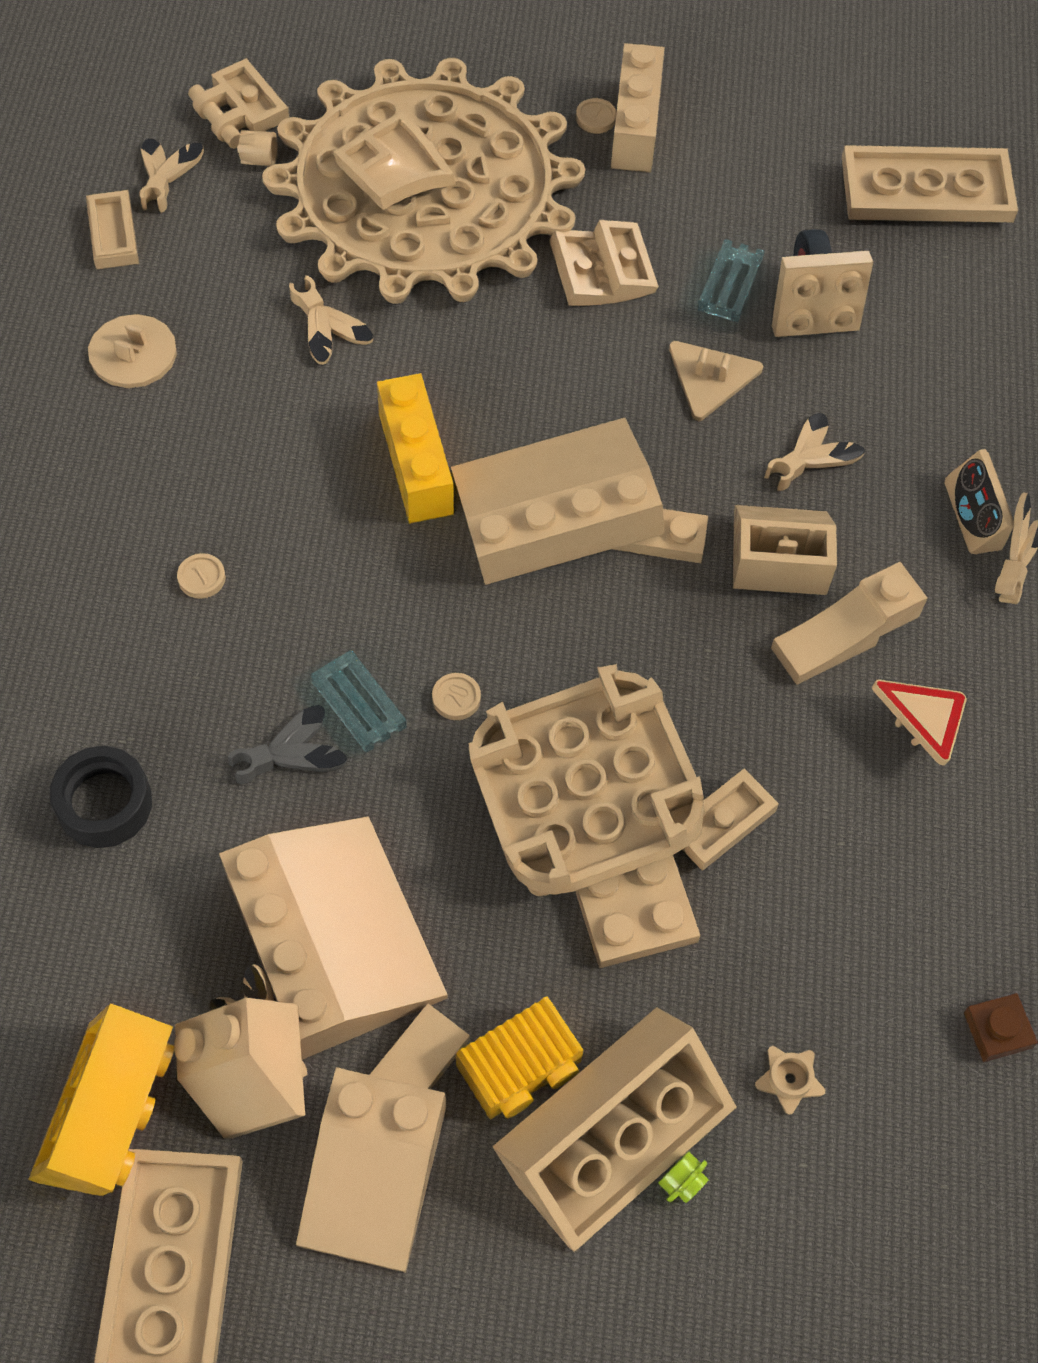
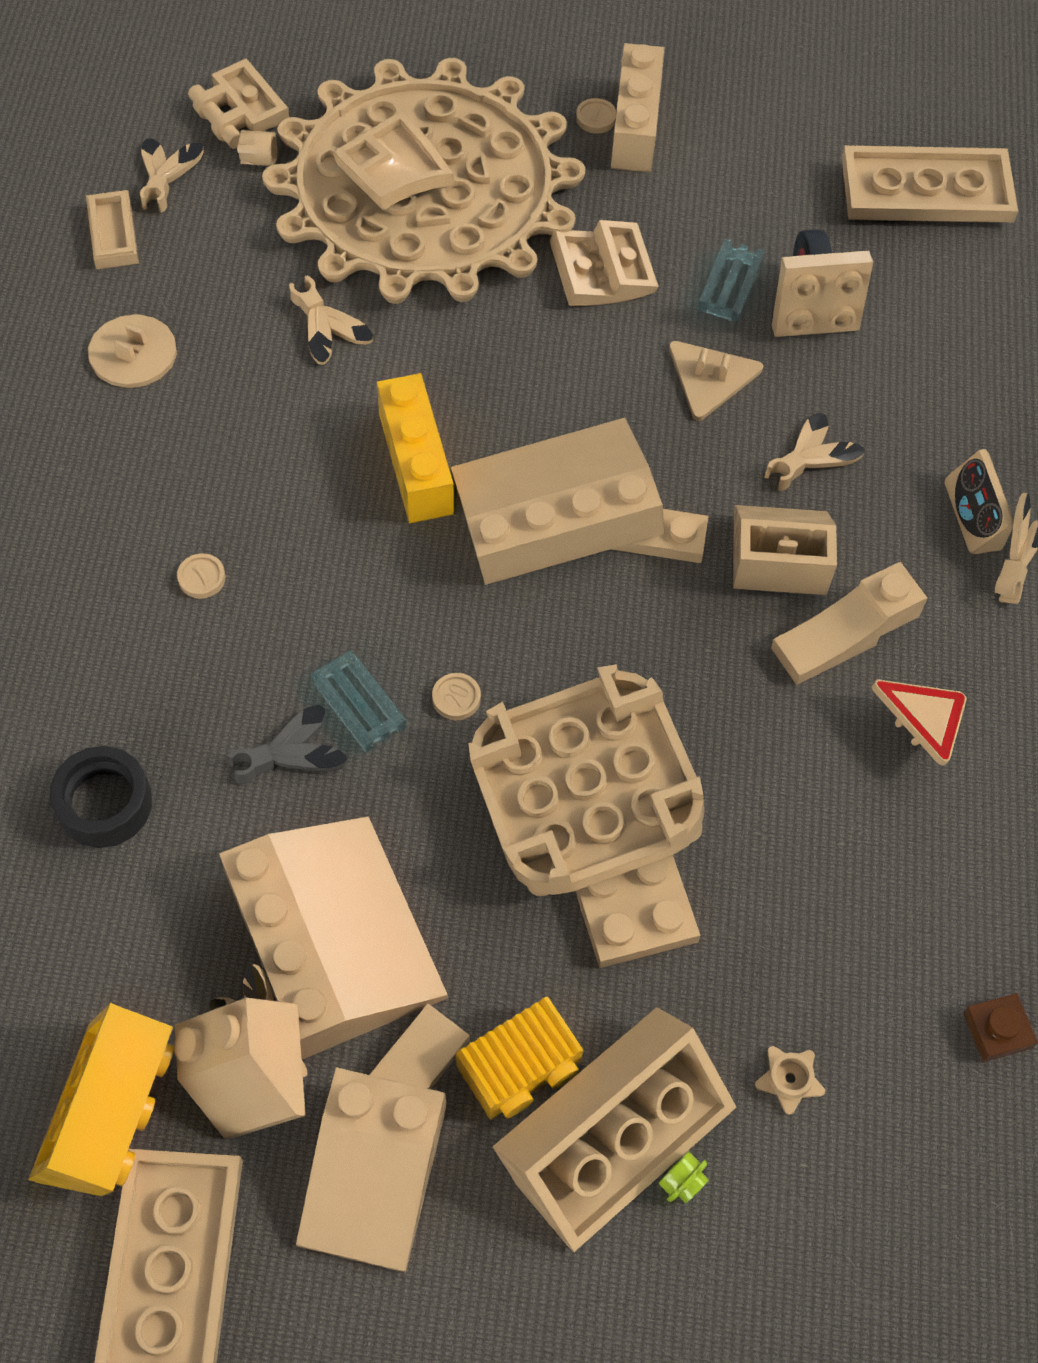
tan plate [682,768,779,871] -> none

